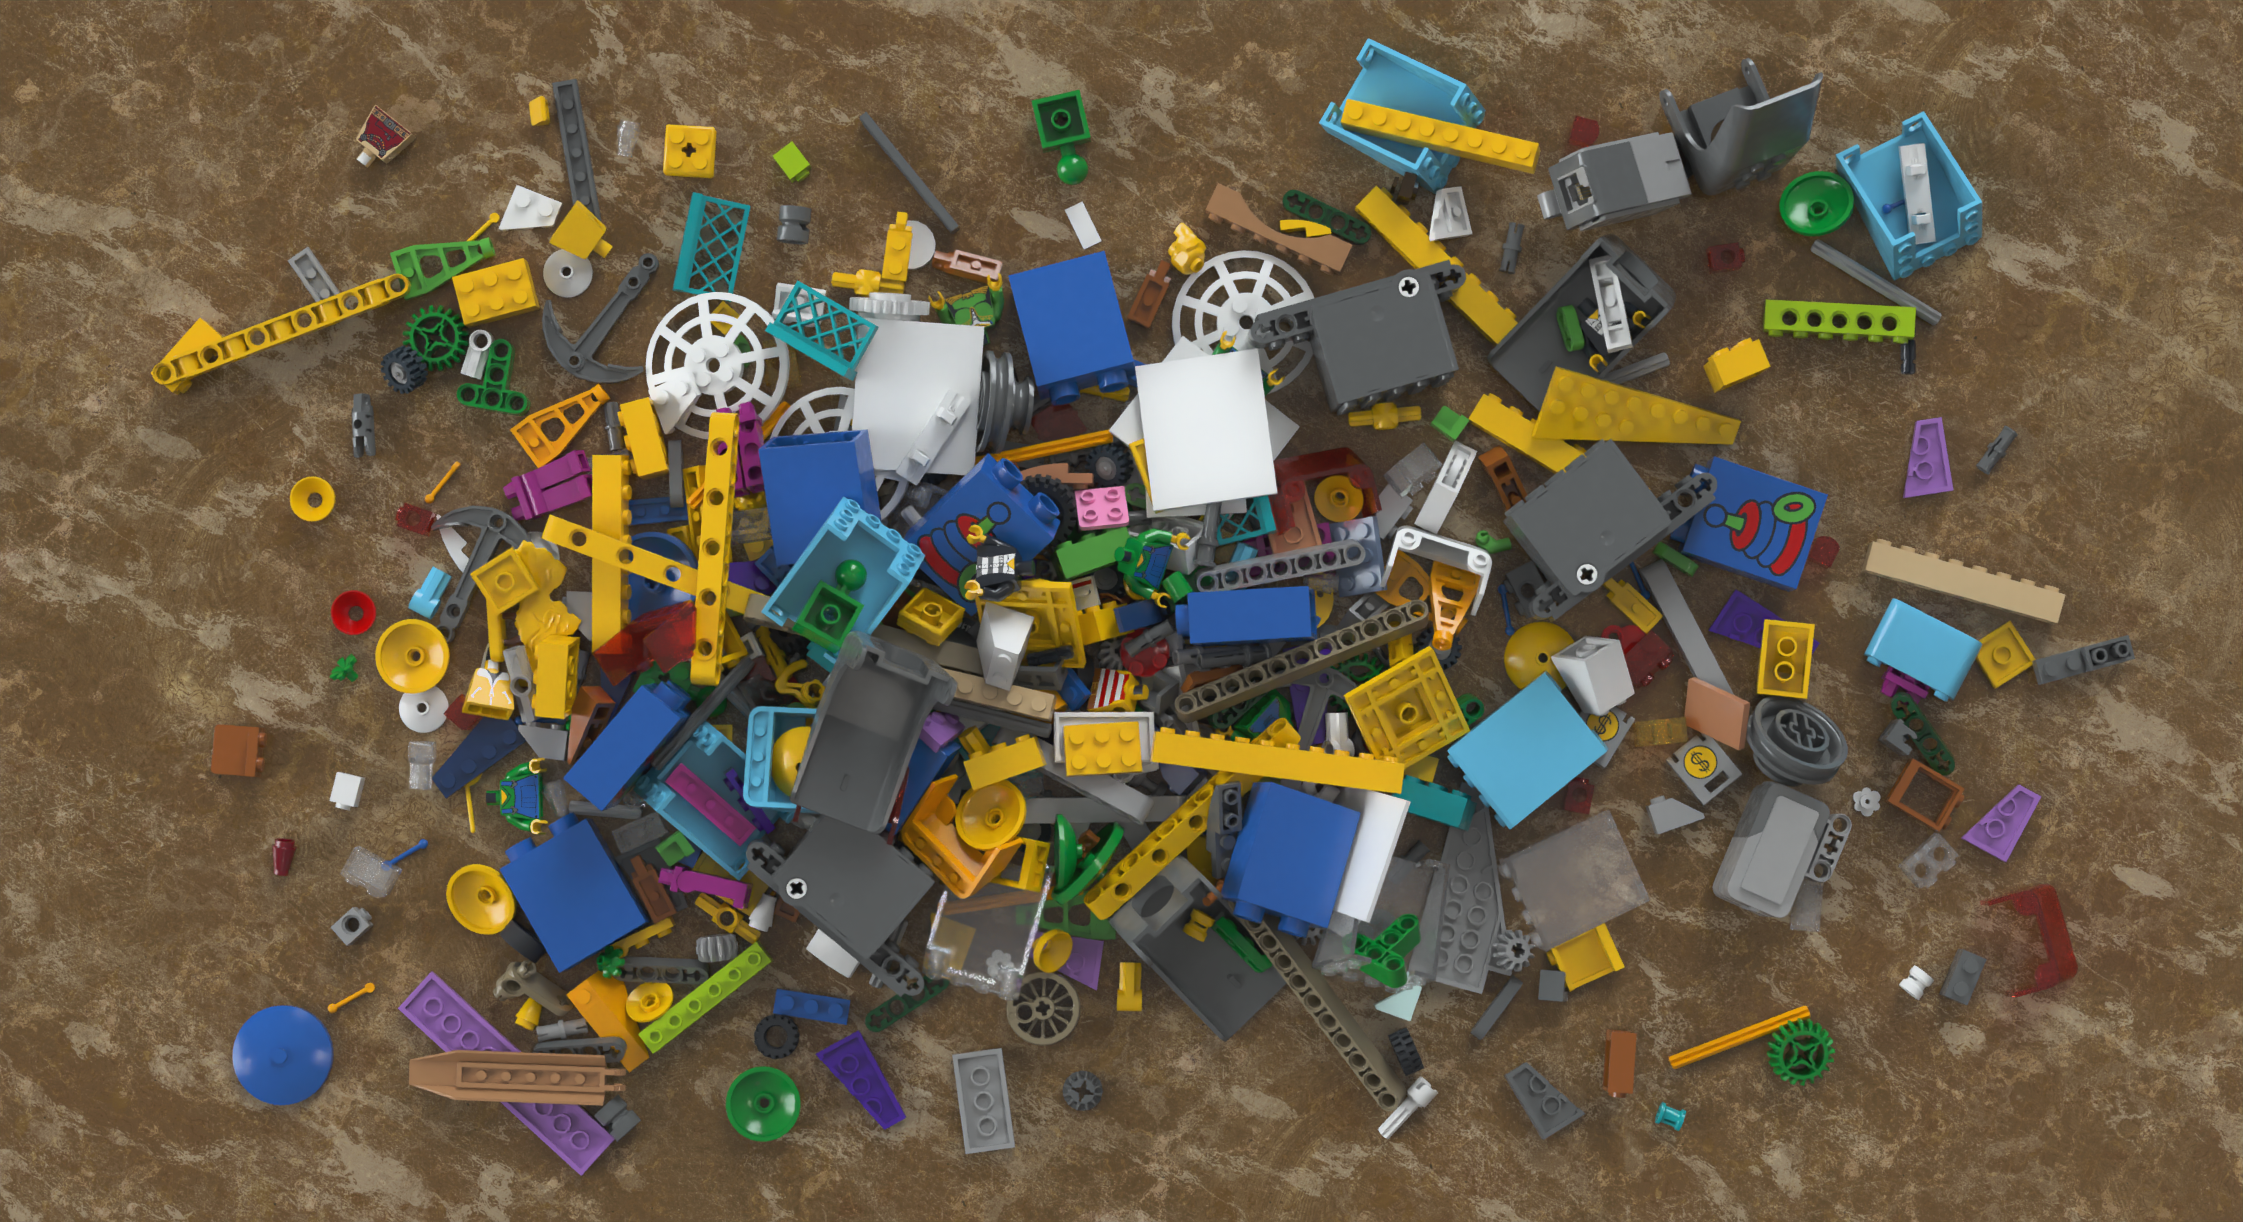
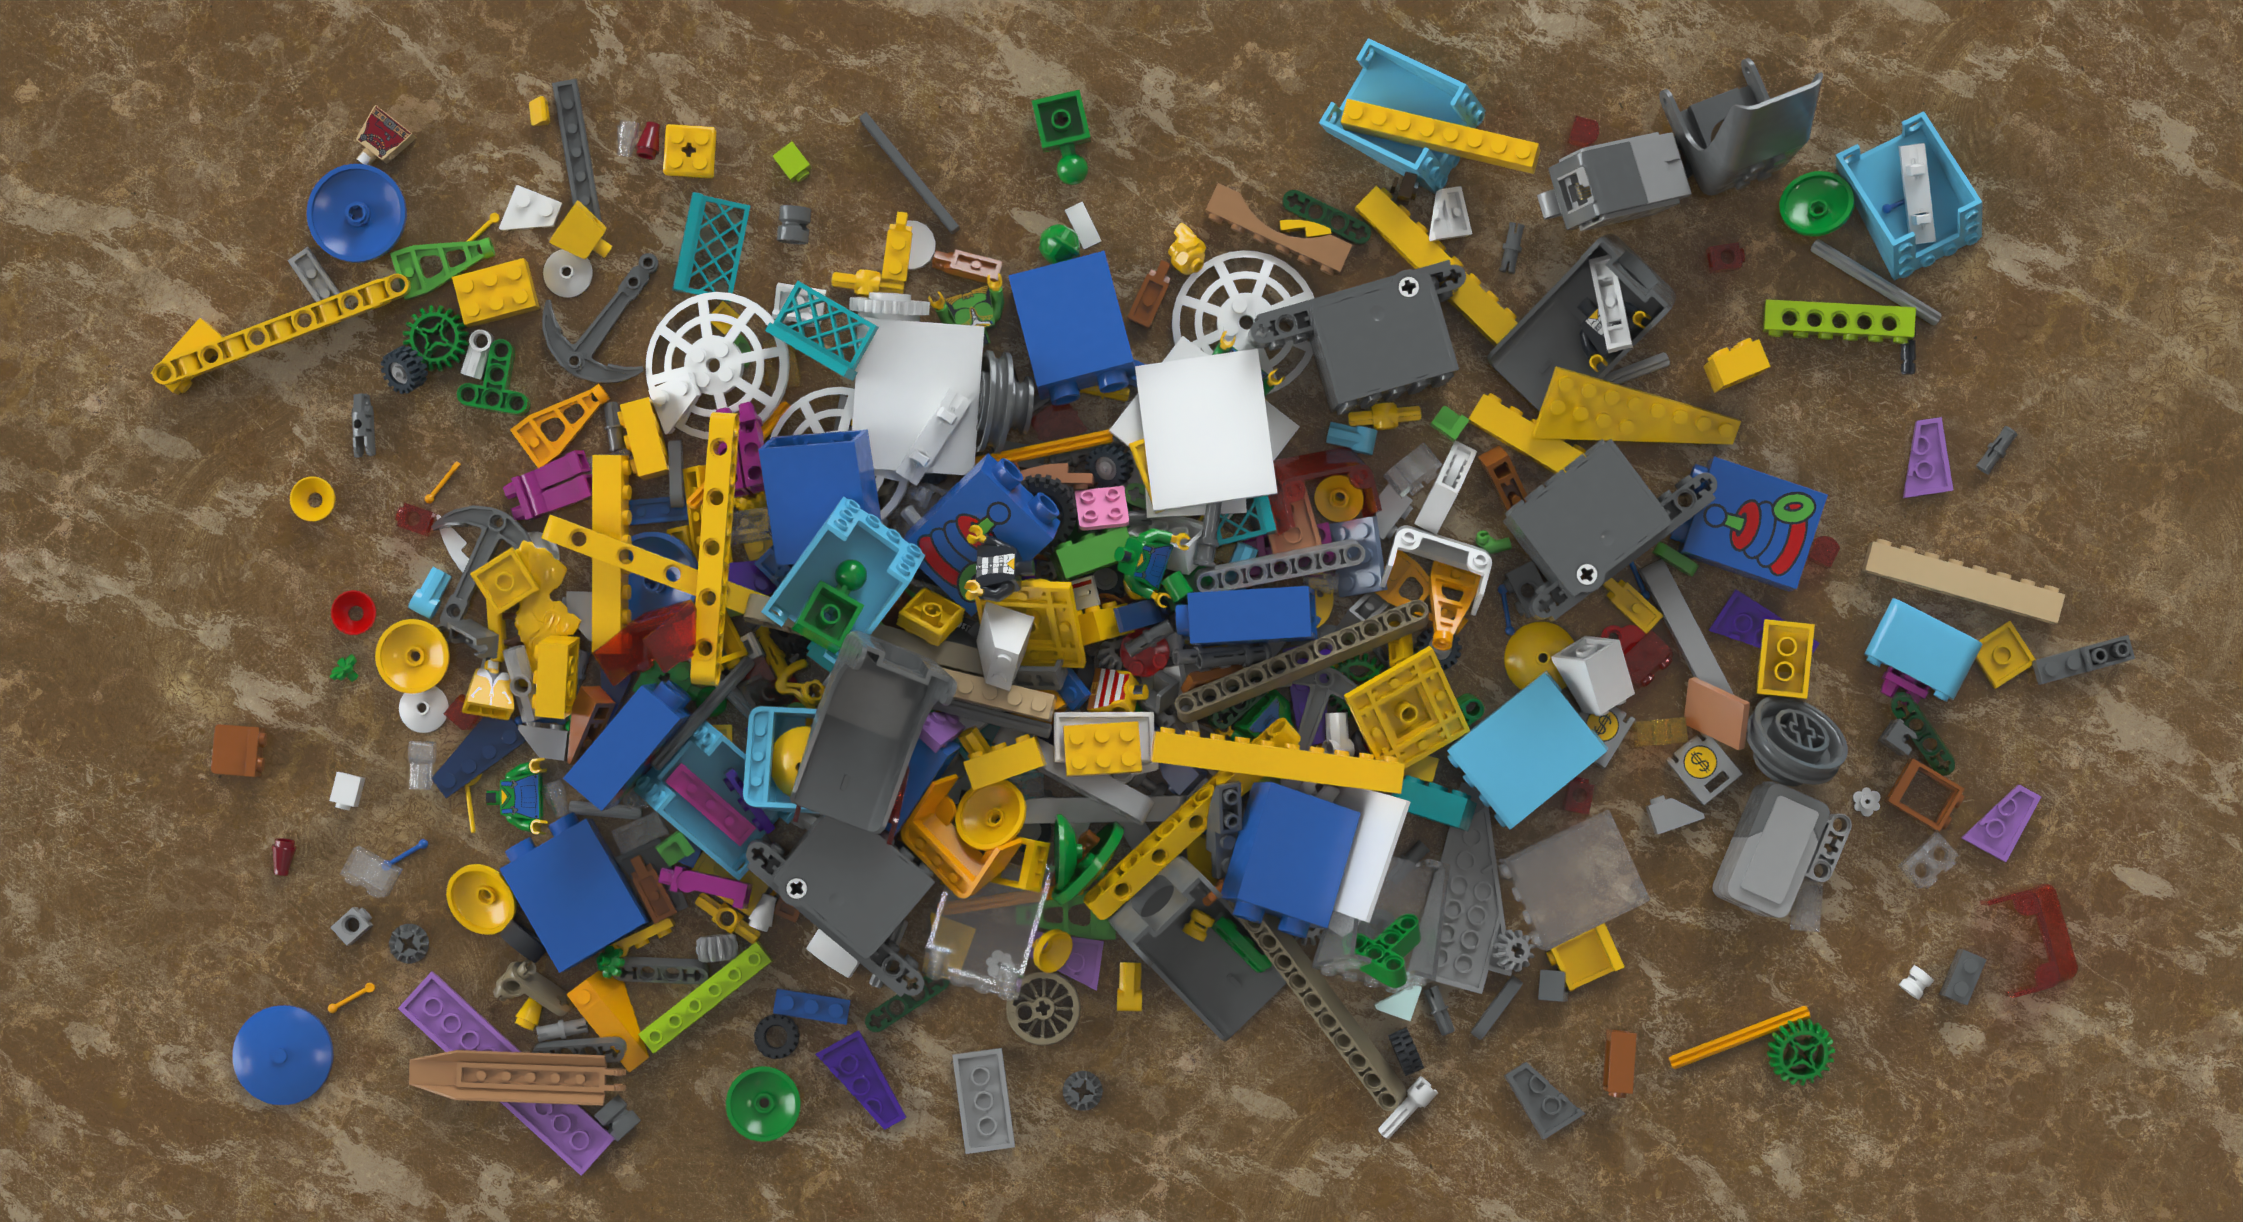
yellow dish [626,982,673,1022] -> none
black axle [1027,645,1074,666] -> none
bright green beam [1557,305,1584,352] -> none
teal bush [1655,1102,1686,1131] -> none
none -> blue dish [307,164,407,263]
none -> dark grey gear [389,924,429,964]
none -> dark grey hinge [447,619,499,659]
none -> dark red cone [635,121,661,160]
none -> green helmet [1039,224,1081,264]
none -> medium azure piece [1326,422,1378,455]
none -> dark grey axle [1423,985,1455,1036]

